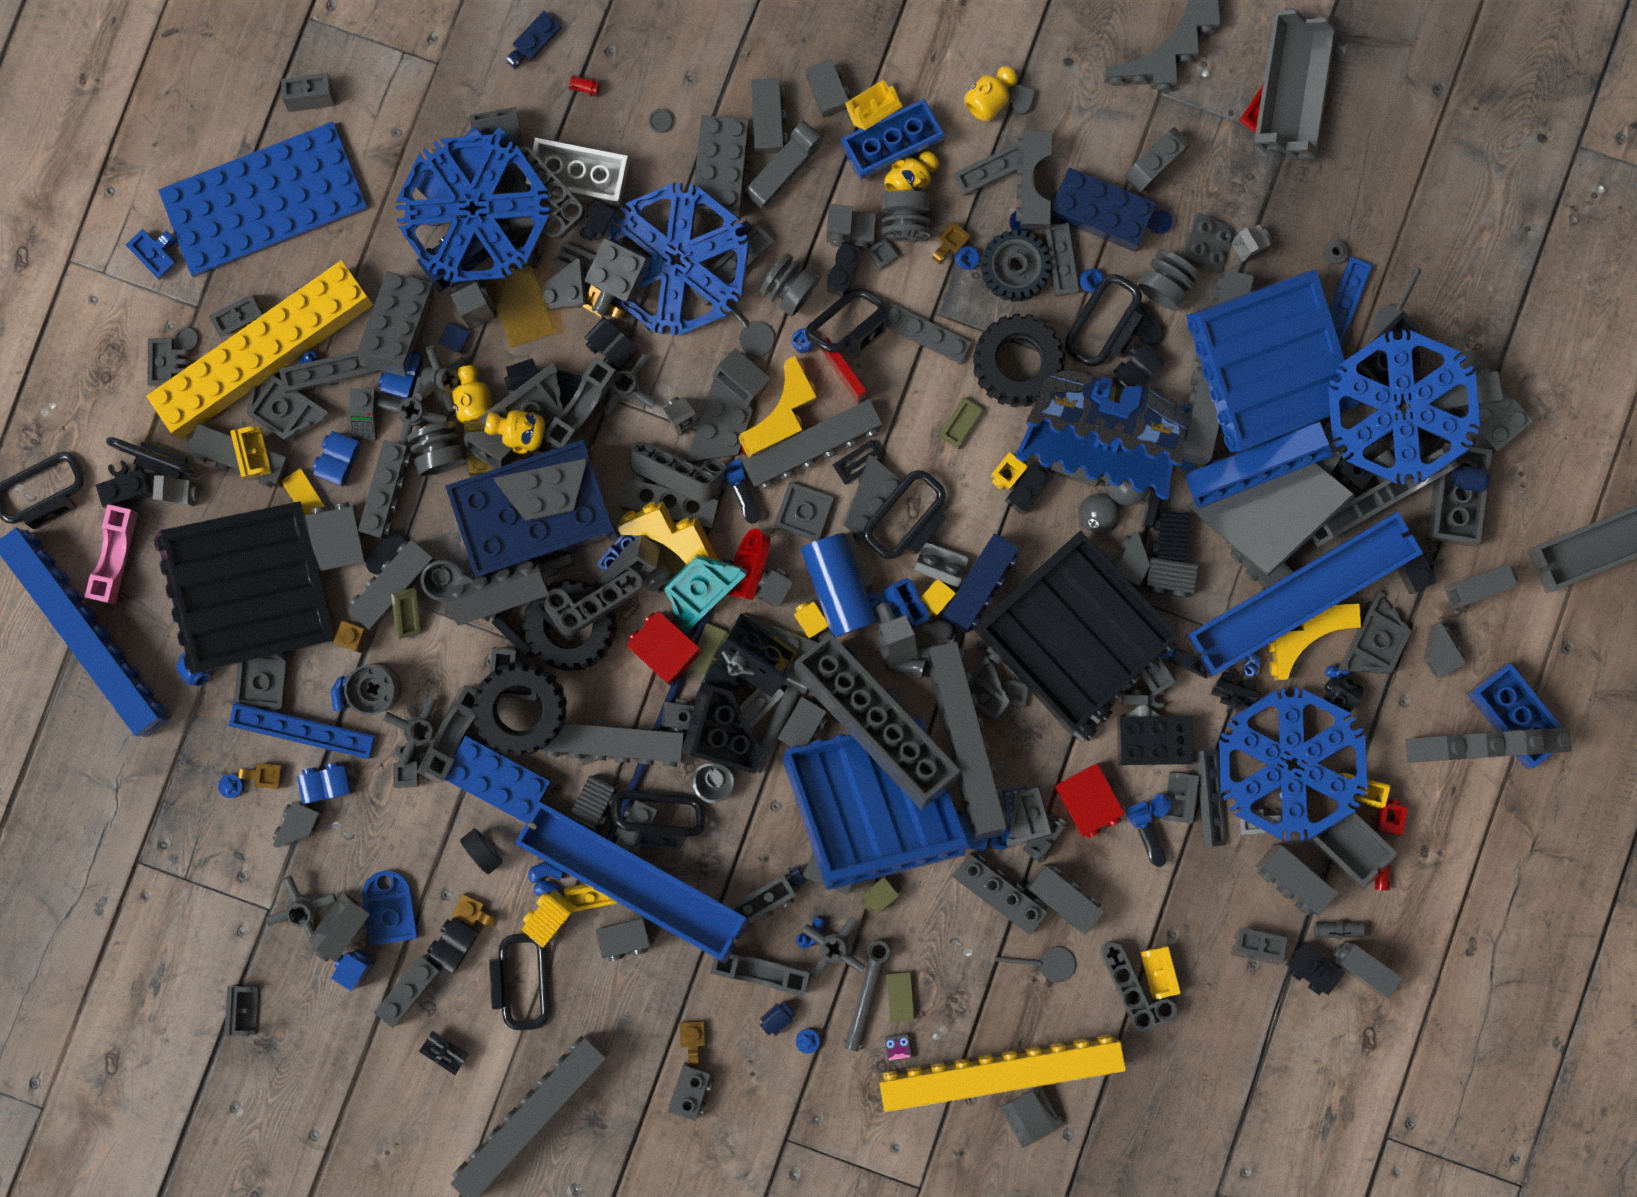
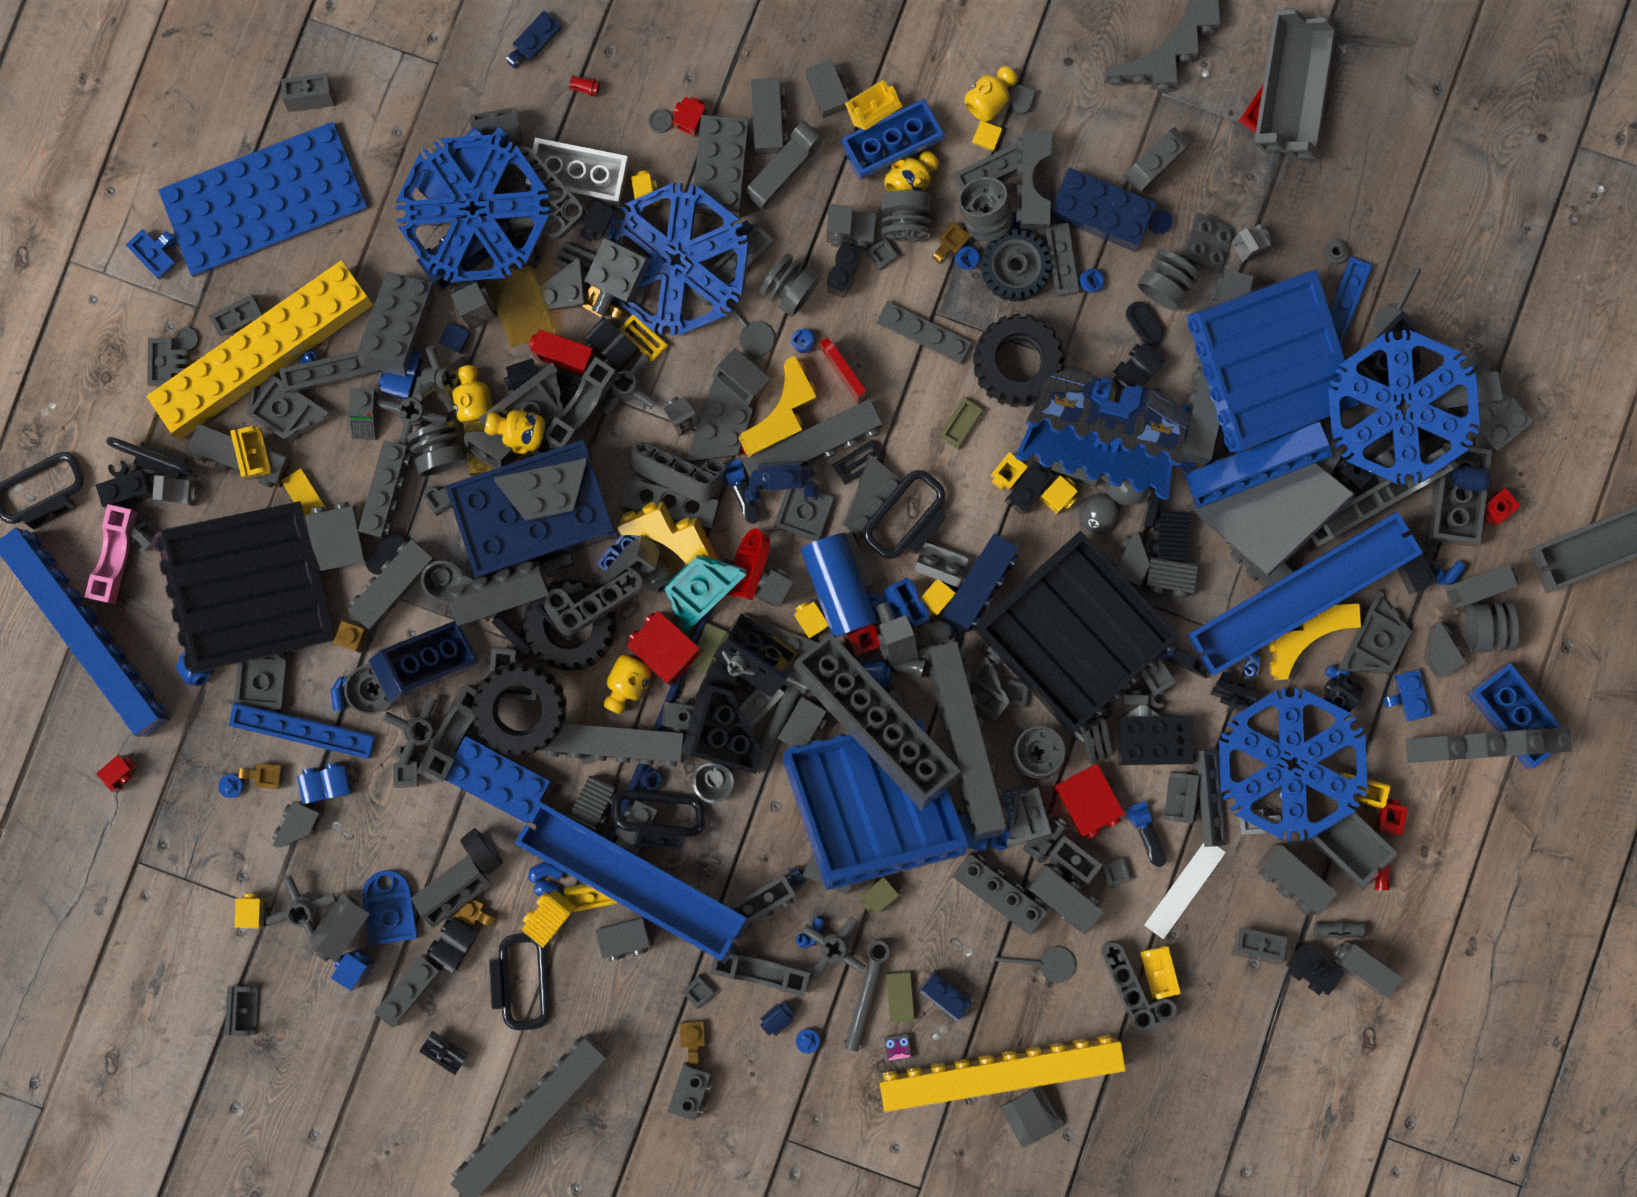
blue brick [312,431,361,487] -> none
olive tile [391,588,421,639] -> none
black bar [805,288,888,357] -> none
black bar [1065,274,1145,367] -> none
blue tile [1149,793,1171,818] -> none
none -> red brick [96,755,137,792]
none -> dark grey tile [129,520,158,553]
none -> yellow brick [234,893,265,928]
none -> dark blue brick [368,621,479,703]
none -> dark grey brick [411,855,491,928]
none -> dark grey tile [423,486,451,516]
none -> red window [529,329,596,376]
none -> yellow piece [604,654,652,715]
none -> yellow tile [618,315,668,363]
none -> yellow brick [631,171,660,208]
none -> dark blue plate [639,767,661,790]
none -> red brick [673,96,707,137]
none -> dark grey tile [682,975,715,1009]
none -> dark blue torso [745,461,818,504]
none -> red brick [843,624,881,657]
none -> blue head [862,661,891,690]
none -> dark blue brick [919,971,972,1022]
none -> dark grey wheel [958,177,1014,241]
none -> yellow tile [972,120,1002,152]
none -> dark grey wheel [1011,726,1065,780]
none -> yellow brick [1039,475,1077,515]
none -> dark grey brick [1047,835,1103,885]
none -> dark grey tile [1082,716,1113,765]
none -> dark grey tile [1102,857,1132,888]
none -> white sticker [1144,843,1226,939]
none -> blue plate [1383,670,1432,722]
none -> blue arm [1433,561,1466,585]
none -> dark grey wheel [1465,601,1519,653]
none -> red brick [1483,488,1521,526]

